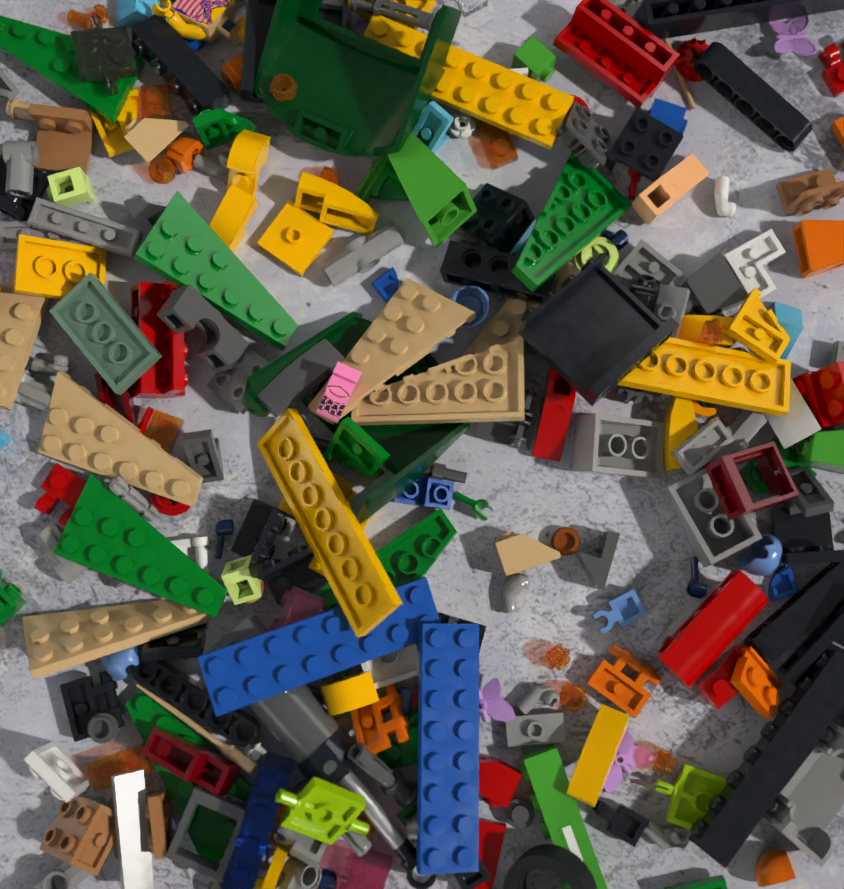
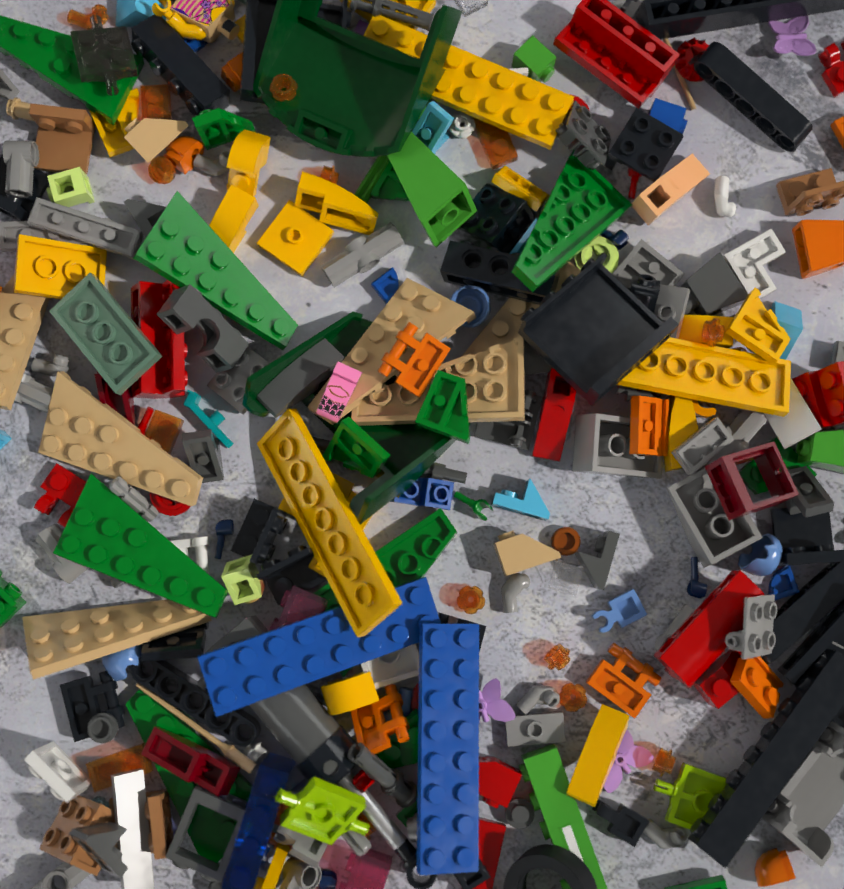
none -> dark grey slope [69,822,129,879]
none -> teal piece [183,390,234,448]
none -> red hand [351,769,375,793]
none -> orange plate [378,322,451,398]
none -> green wing [415,370,470,444]
none -> clear orange plate [457,586,485,614]
none -> yellow plate [491,166,549,212]
none -> medium azure slope [491,478,550,521]
none -> clear plate [548,559,584,596]
none -> orange plate [629,396,669,456]
none -> light grey hinge [725,594,777,660]

